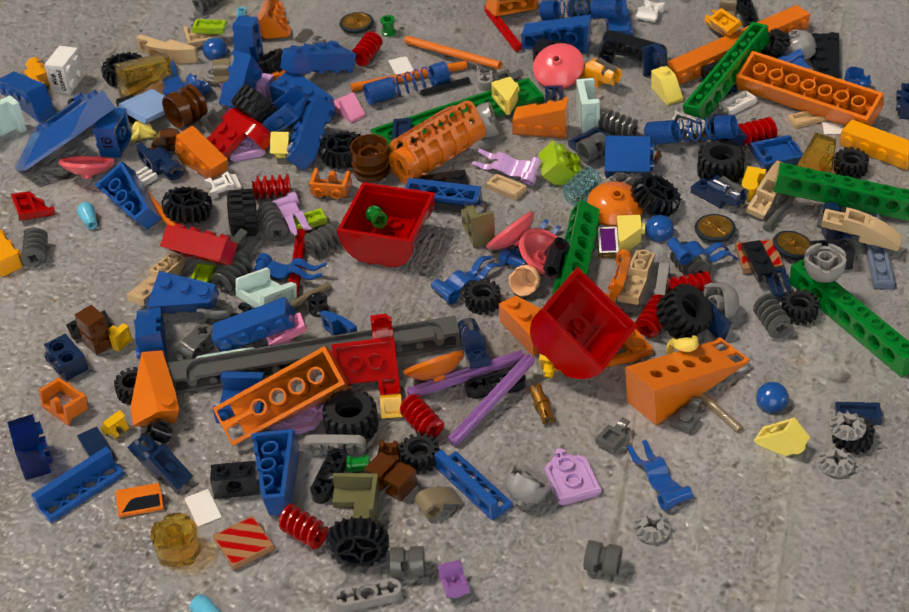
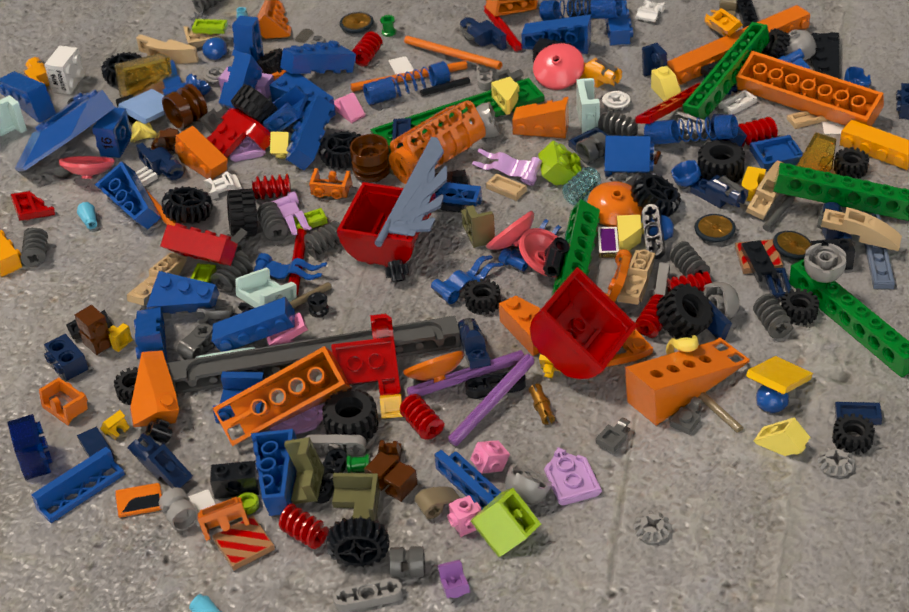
clear yellow brick [150,513,201,567] -> none
dark tan panel [212,58,231,84] -> none
blue slope [320,310,357,336] -> none
green bush [365,205,388,228] -> none
black tyre [399,433,439,474] -> none
light nougat hair [509,265,541,296] -> none
dark blue tile [545,85,563,103] -> none
dark grey wheel [583,540,623,577] -> none
black beam [598,30,668,64] -> none
blue flag [626,440,693,511] -> none
blue flag [667,237,738,265] -> none
light grey gear [829,411,866,441] -> none
none -> light grey wheel [159,488,198,531]
none -> orange window [197,497,250,541]
none -> lime tile [238,492,260,515]
none -> olive panel [284,437,324,504]
none -> sand blue animal [375,137,447,247]
none -> black gear [385,260,409,282]
none -> bright pink brick [447,495,481,537]
none -> dark blue plate [460,17,507,51]
none -> bright pink brick [470,440,510,474]
none -> lime slope [470,488,541,557]
none -> white gear [602,91,630,111]
none -> red tile [635,83,701,124]
none -> beam [642,204,666,259]
none -> blue hair [671,160,701,187]
none -> yellow tile [746,356,813,395]

